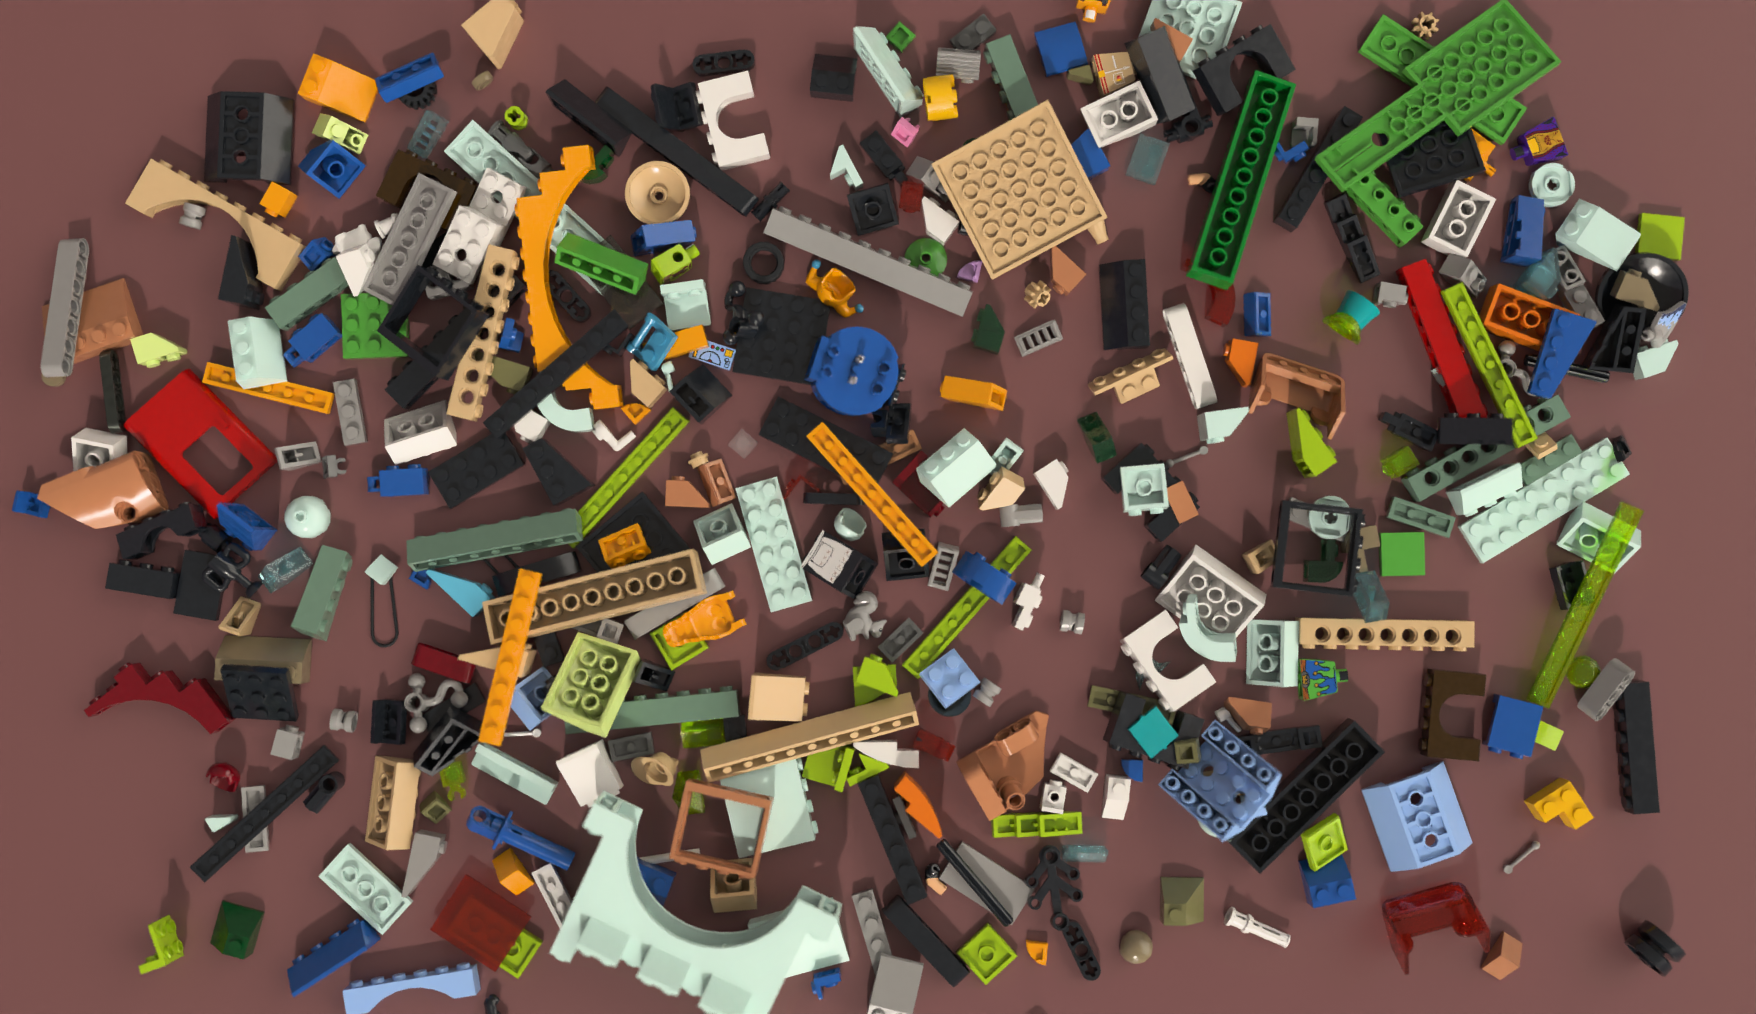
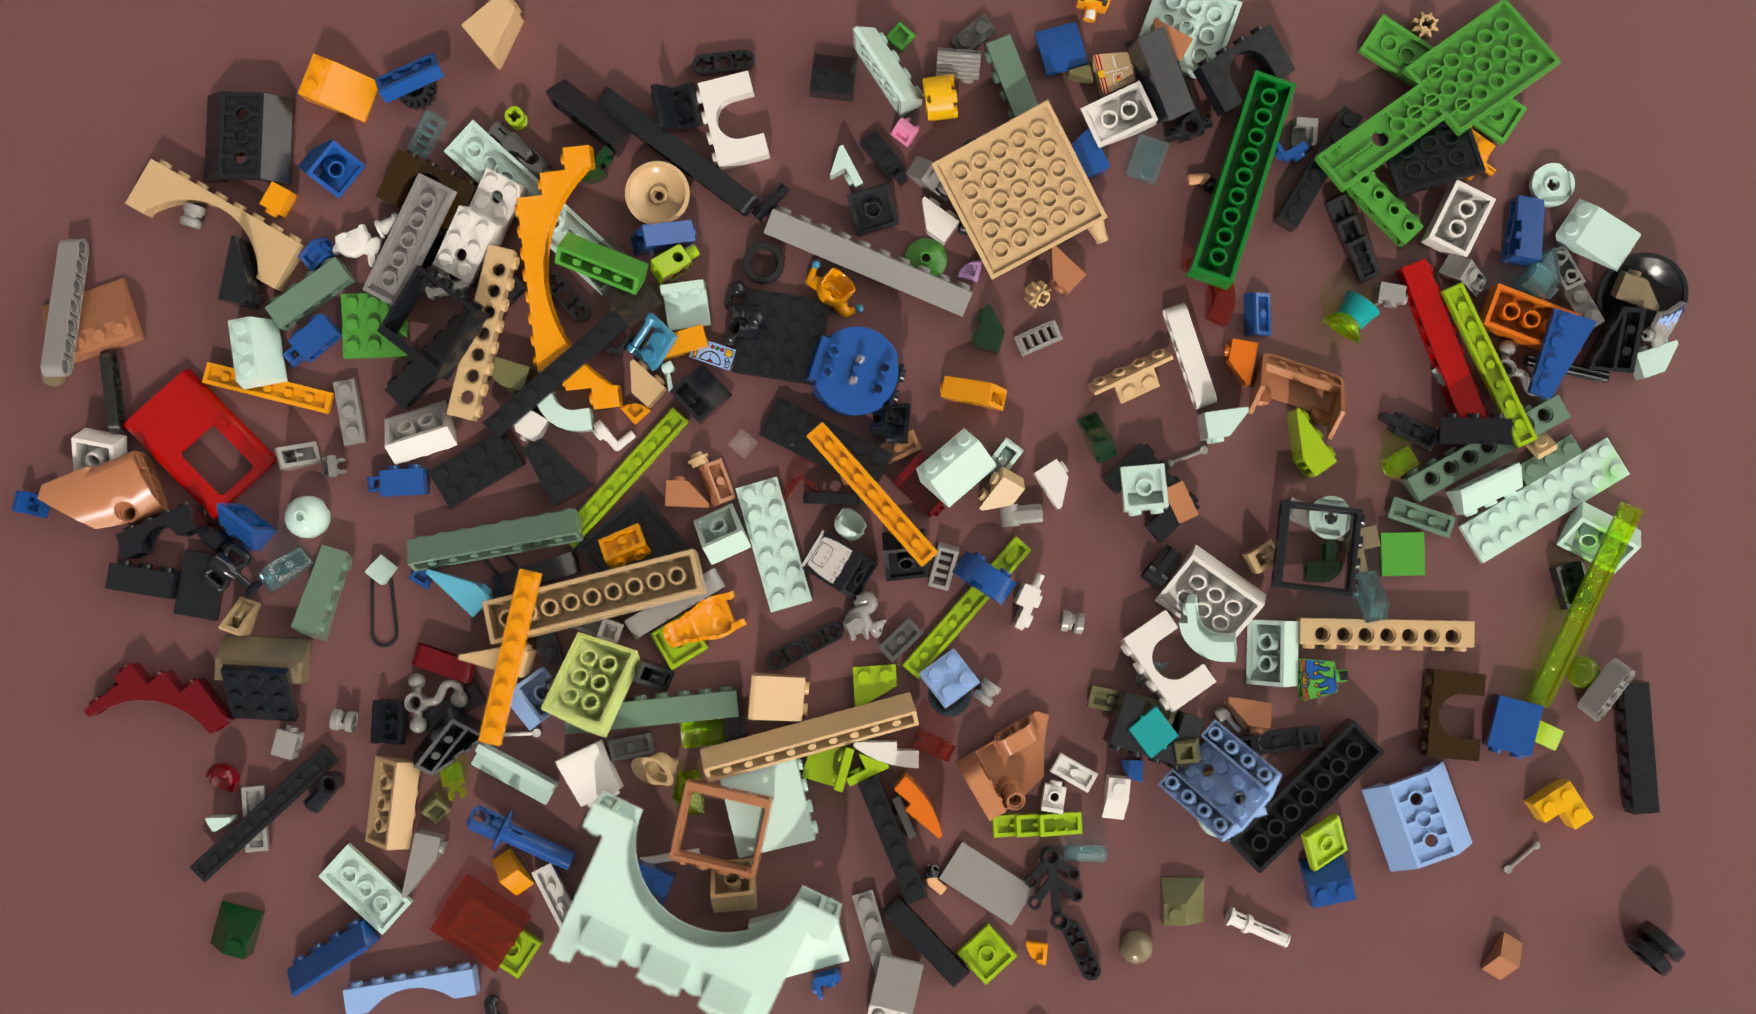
yellowish green slope [130,333,187,368] -> none
lime bracket [138,915,184,974] -> none
yellowish green slope [312,113,368,154] -> none
white slope [336,243,375,297] -> none
dark tan tile [471,71,493,91] -> none
blue bracket [499,317,524,353] -> none
lime slope [856,654,898,697] -> none
clear red bracket [899,181,924,213] -> none
black axle [936,839,1013,927] -> none
black slope [1099,259,1150,351] -> none
clear red windscreen [1382,882,1490,975] -> none
torso [1510,117,1569,166] -> none
black tile [1613,435,1632,463] -> none
lime tile [1635,213,1685,261] -> none

